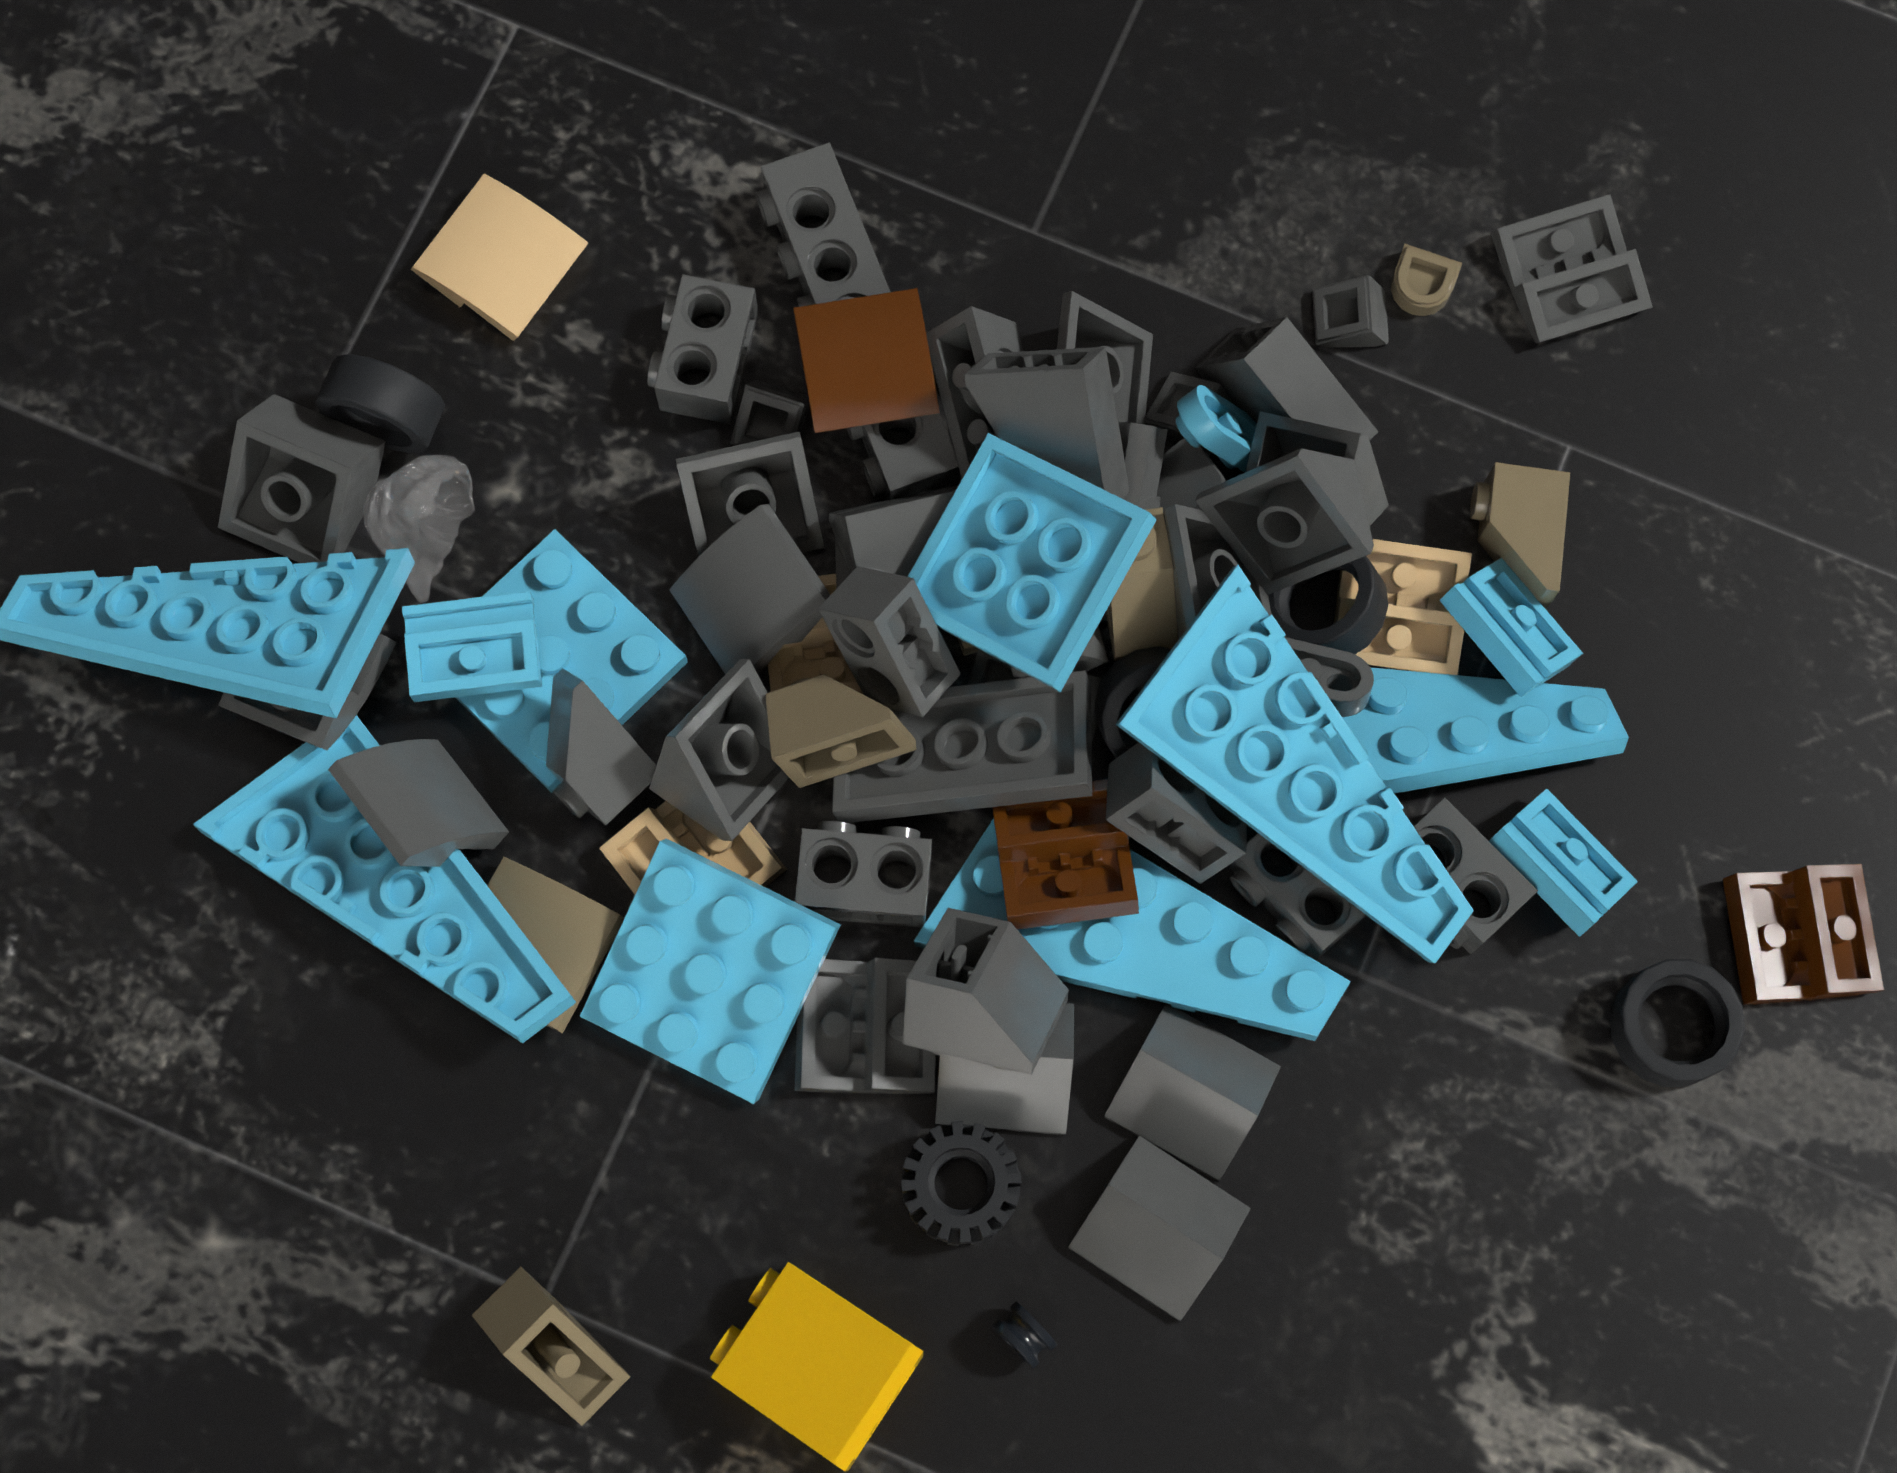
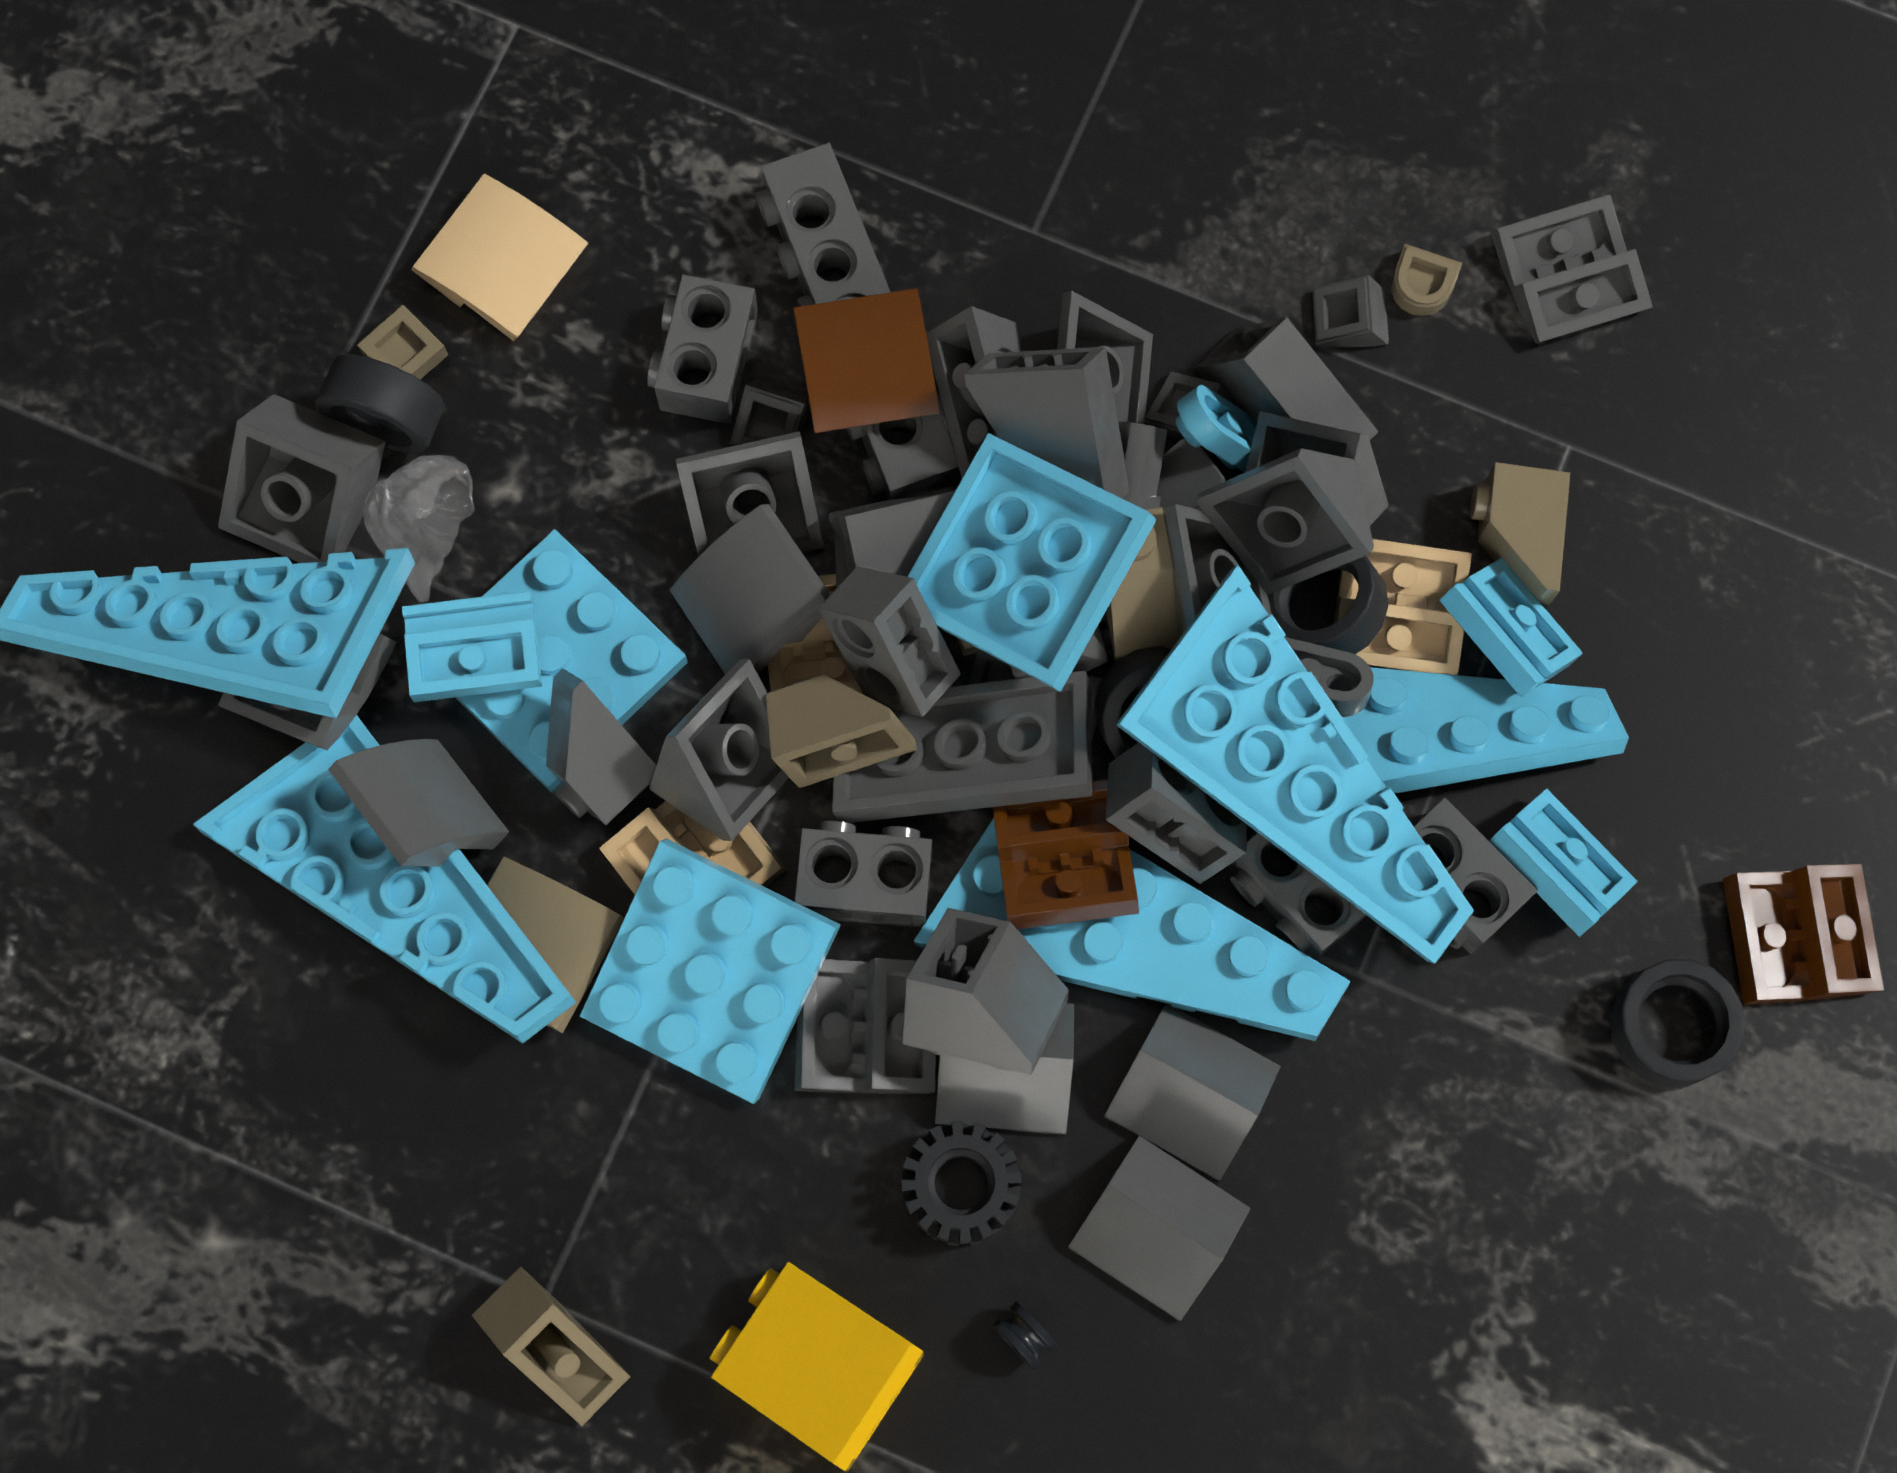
none -> dark tan plate [357,305,448,380]

